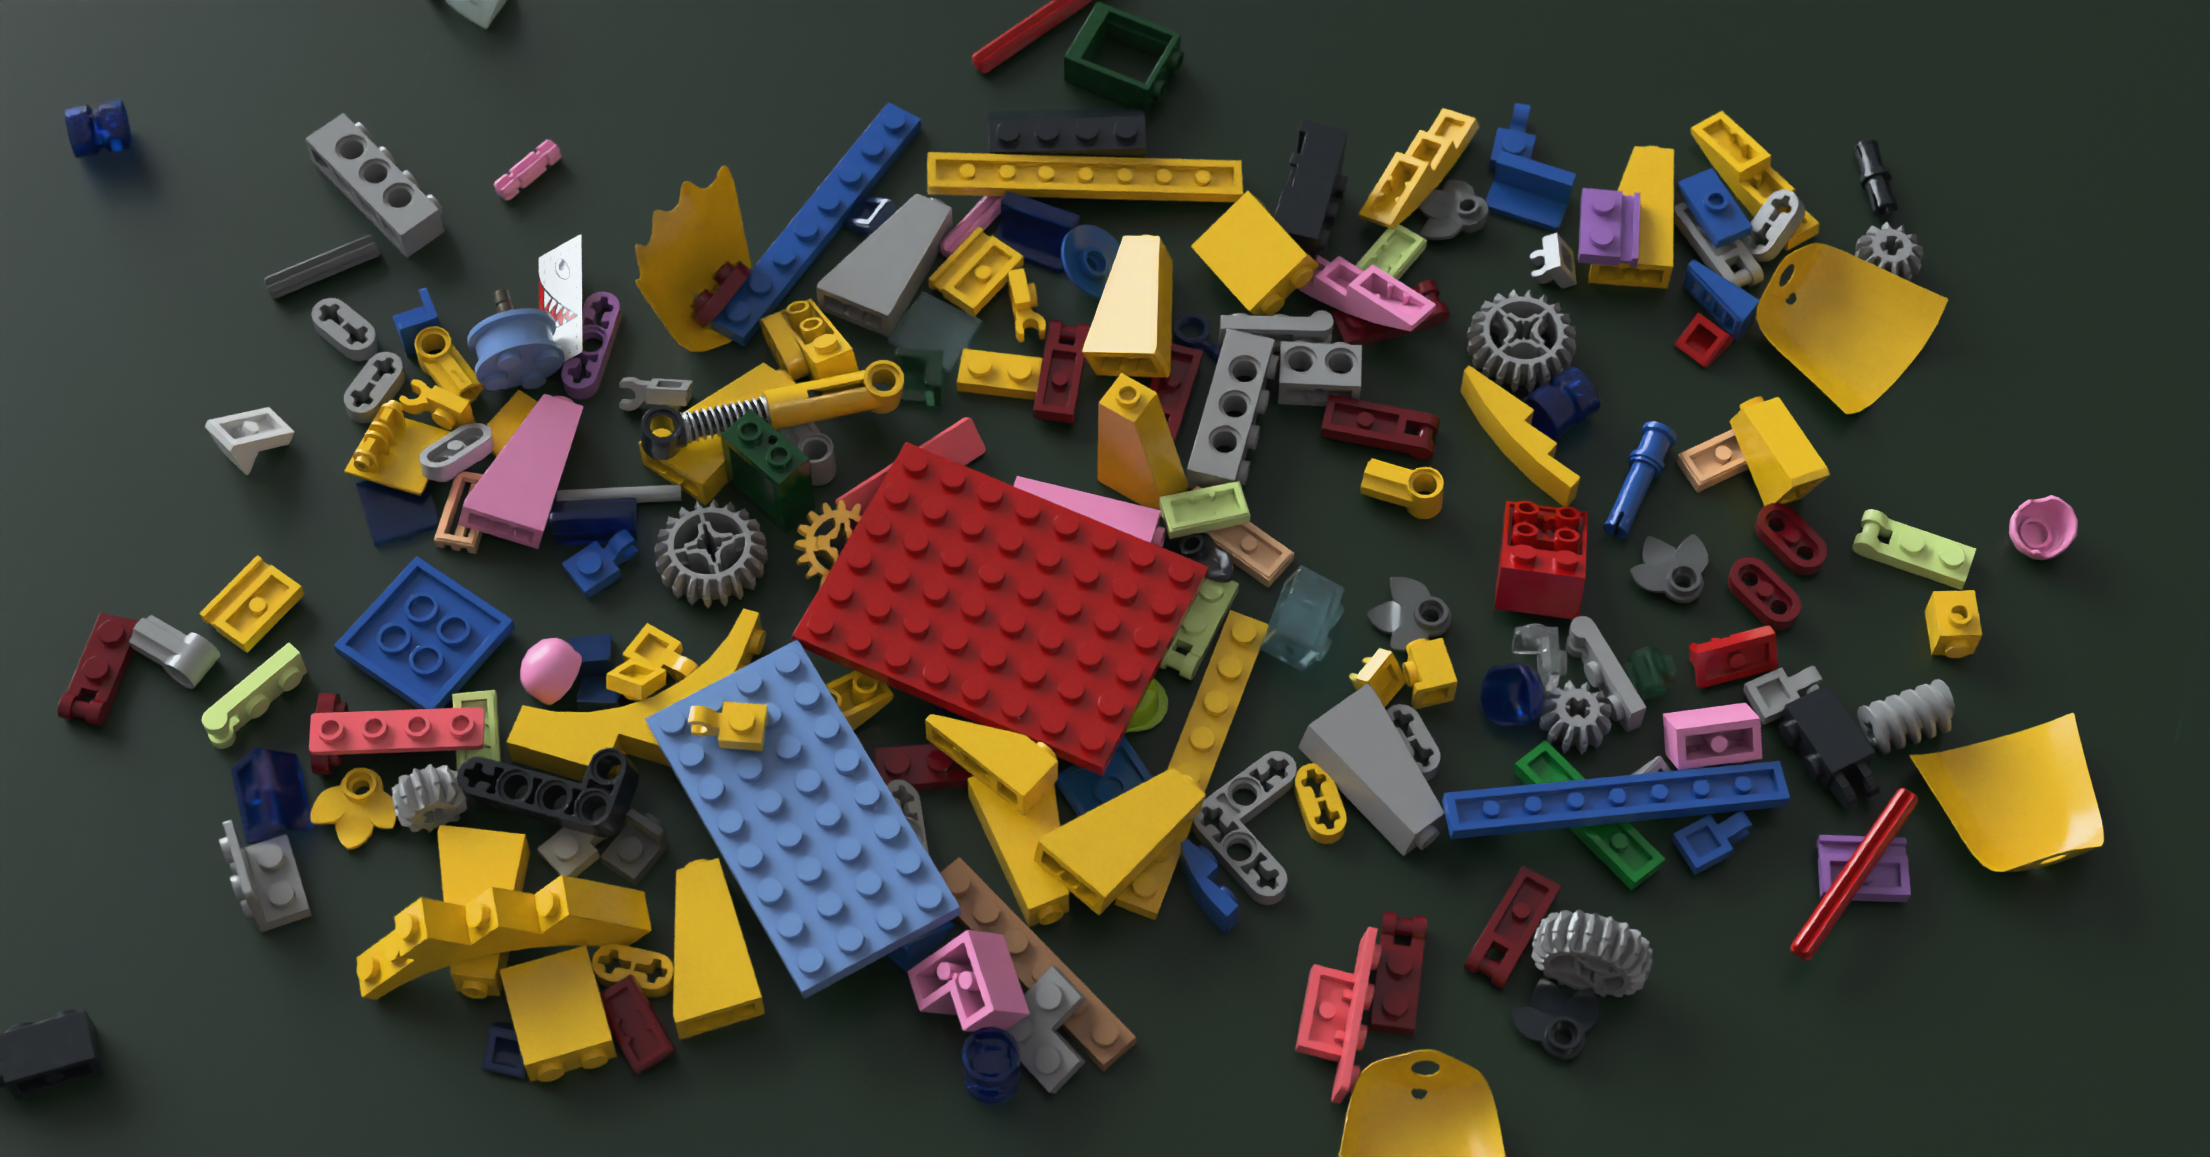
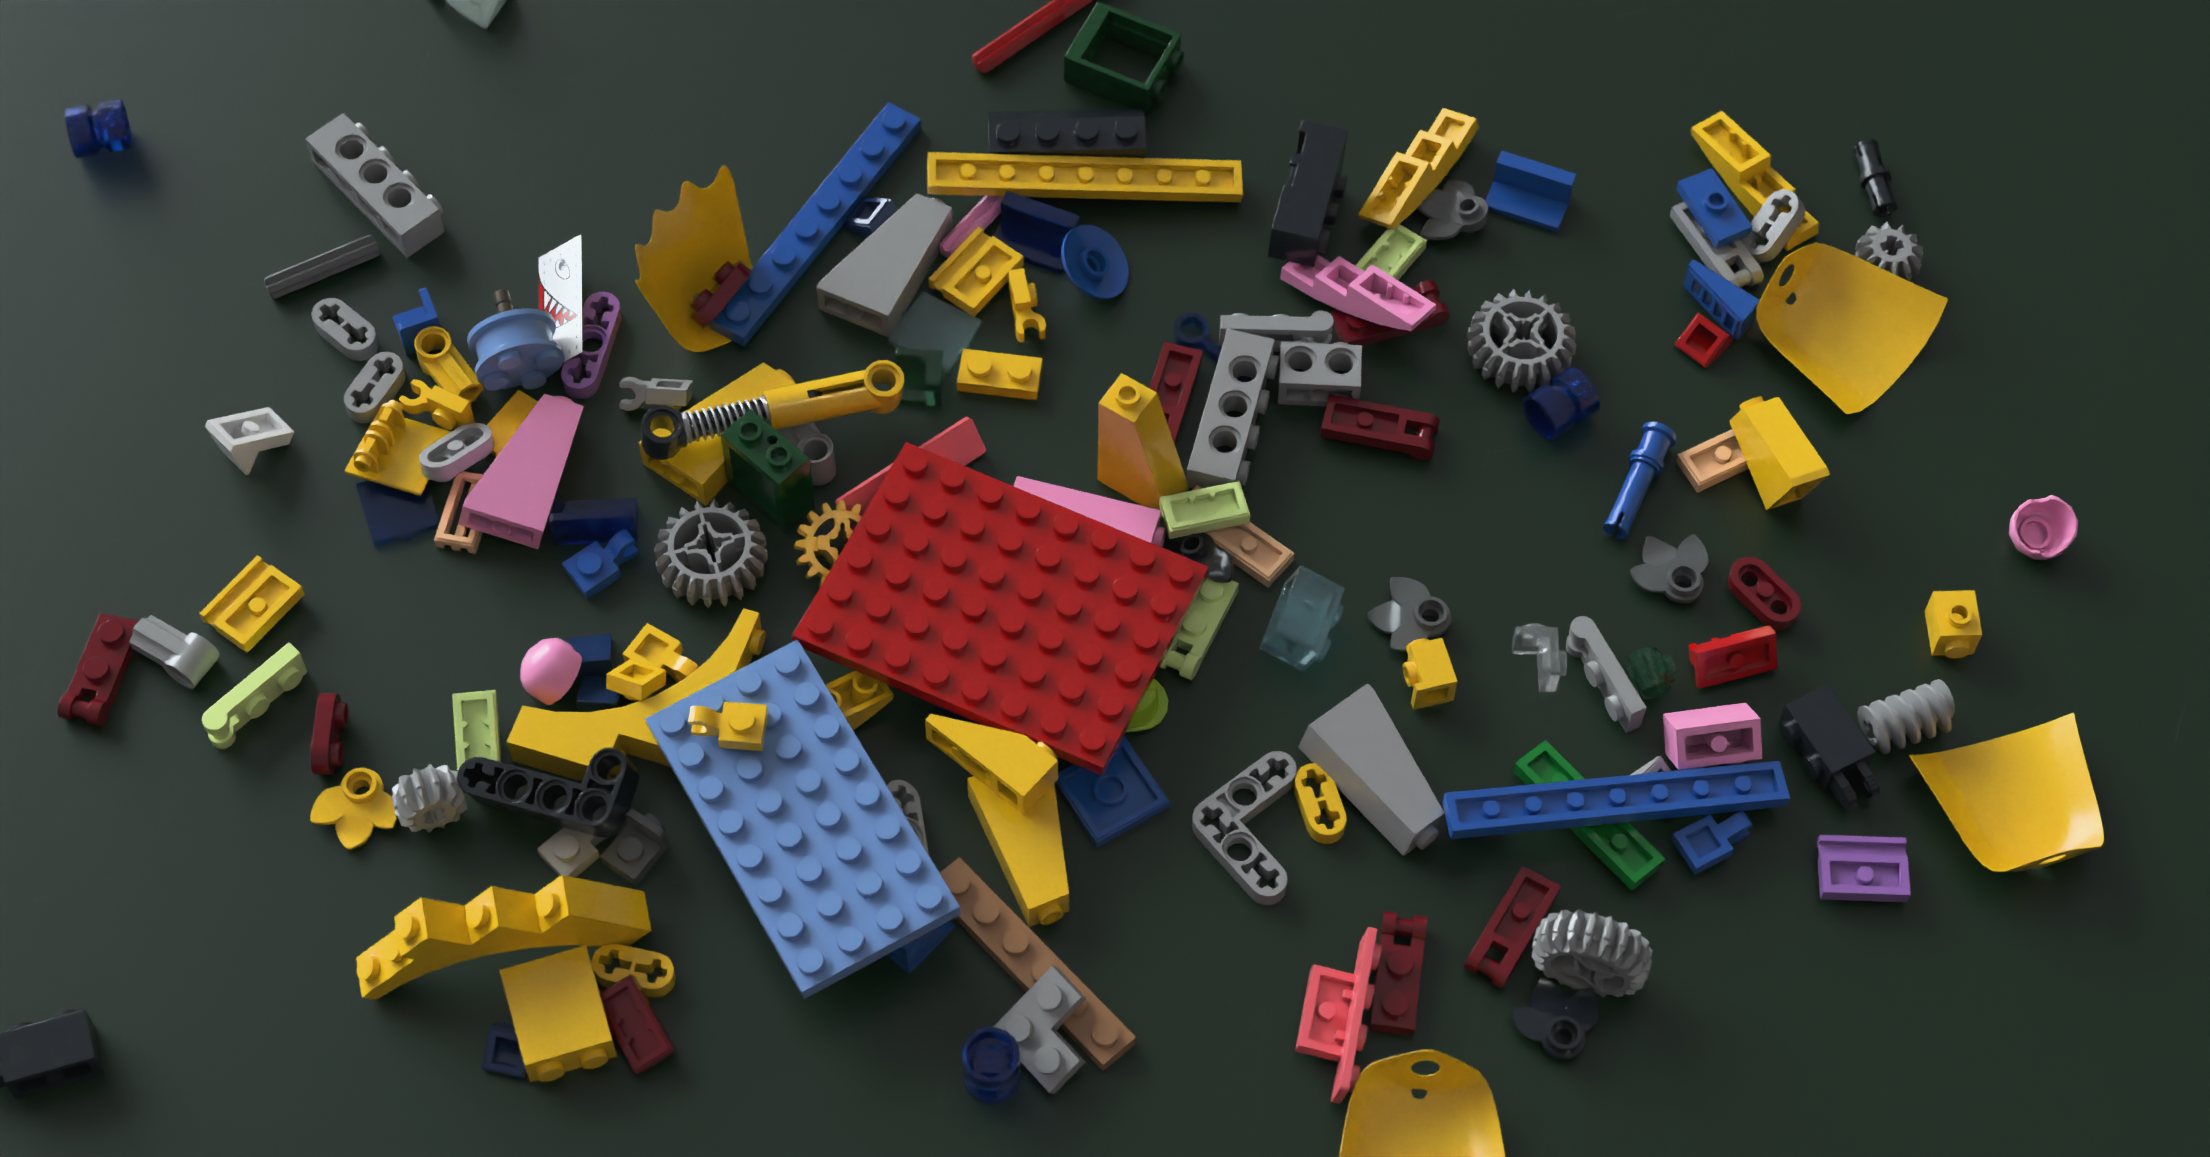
light grey bracket [219,820,312,932] -> none
clear blue panel [231,747,313,844] -> none
coral bracket [309,707,485,756] -> none
blue plate [334,556,515,709] -> none
yellow slope [438,825,531,999] -> none
bright pink axle [494,140,562,201] -> none
light grey bar [557,484,682,507] -> none
yellow slope [673,858,765,1040] -> none
yellow beam [759,312,809,381] -> none
yellow slope [779,299,859,381] -> none
dark red plate [875,744,973,791] -> none
bright pink brick [907,930,1030,1035] -> none
dark red plate [1033,320,1091,423] -> none
yellow slope [1033,767,1206,915] -> none
slope [1082,235,1173,378] -> none
yellow plate [1115,610,1269,920] -> none
blue slope [1180,838,1239,934] -> none
yellow panel [1191,191,1320,316] -> none
yellow tile [1349,648,1406,708] -> none
yellow piece [1360,458,1444,520] -> none
light grey beam [1386,704,1441,781] -> none
yellow slope [1460,365,1580,506] -> none
clear blue hair [1480,663,1545,727] -> none
blue plate [1489,103,1536,169] -> none
red slope [1494,501,1588,619] -> none
light grey tile [1530,233,1577,289] -> none
light grey gear [1539,680,1612,755] -> none
medium lavender plate [1578,188,1640,268] -> none
yellow slope [1588,146,1674,289] -> none
light grey plate [1743,666,1823,725] -> none
dark red plate [1755,503,1828,575] -> none
red axle [1790,788,1918,961] -> none
yellowish green plate [1852,509,1976,590] -> none

